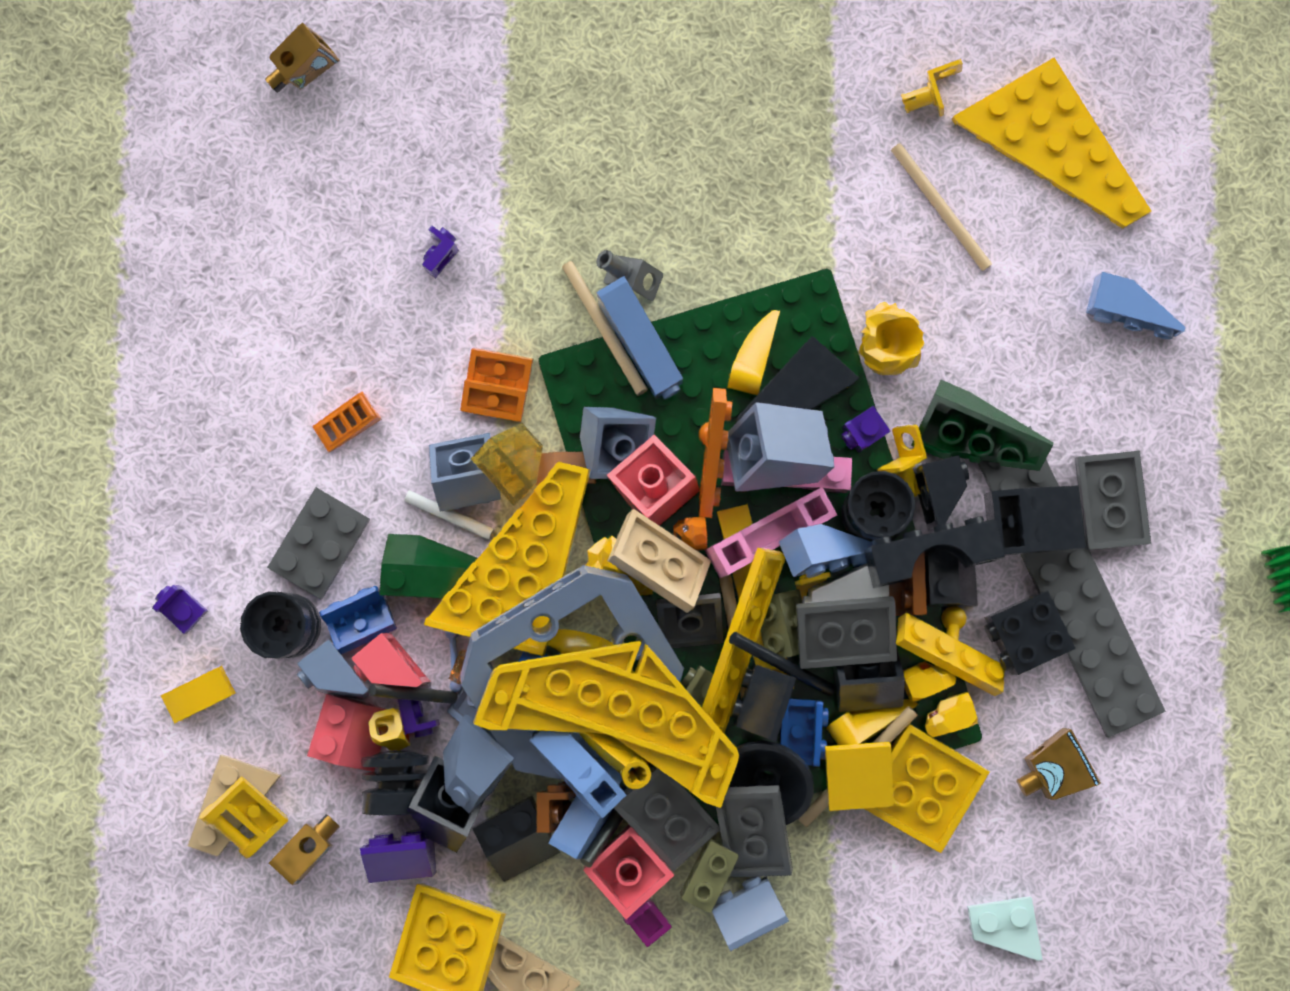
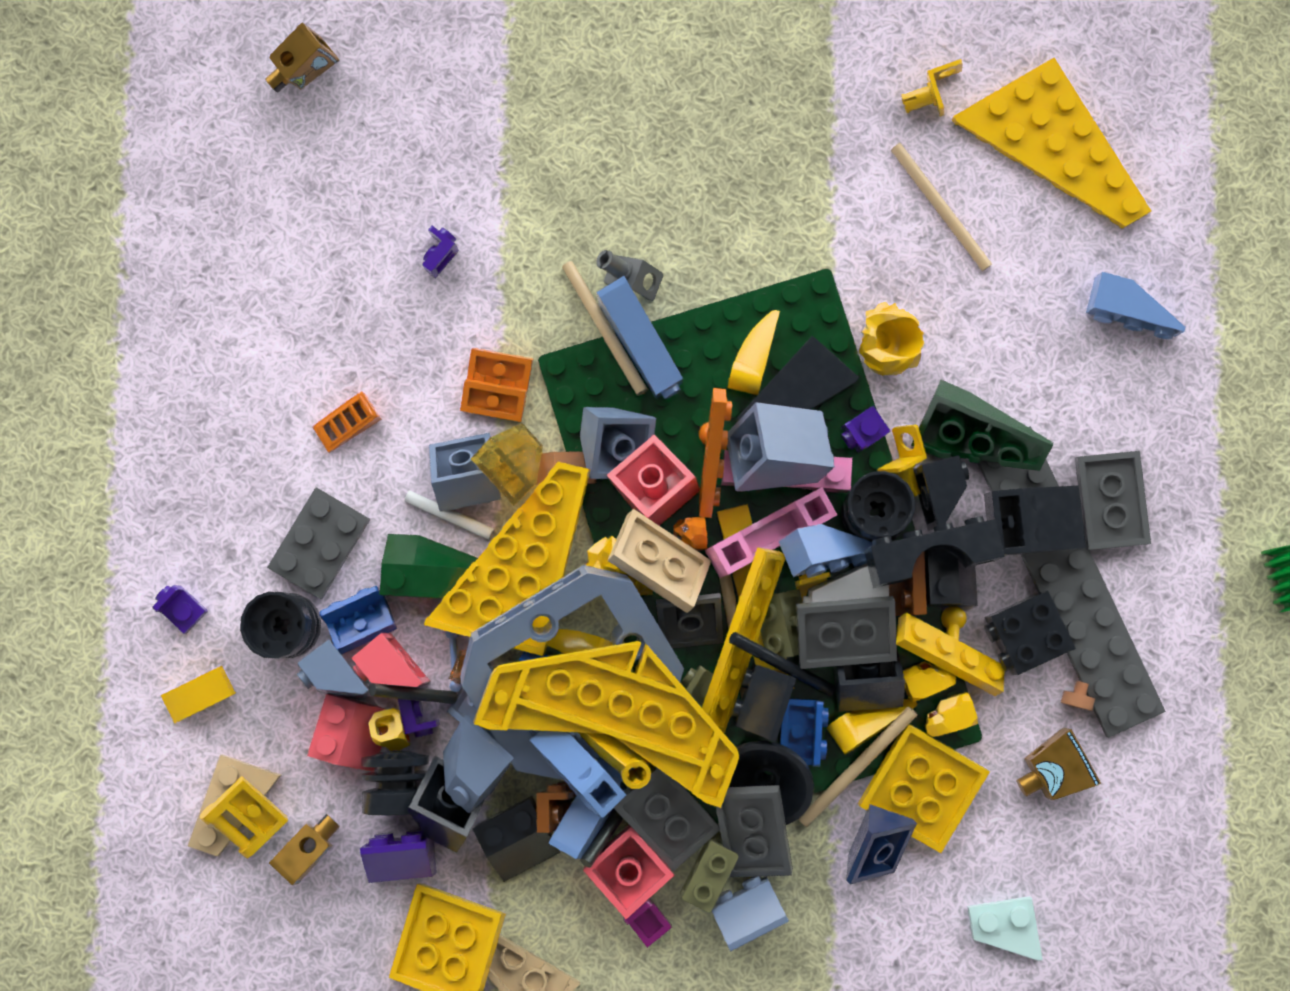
yellow tile [825,742,894,811] -> none
none -> dark blue slope [846,804,917,885]
none -> nougat tile [1061,681,1095,711]

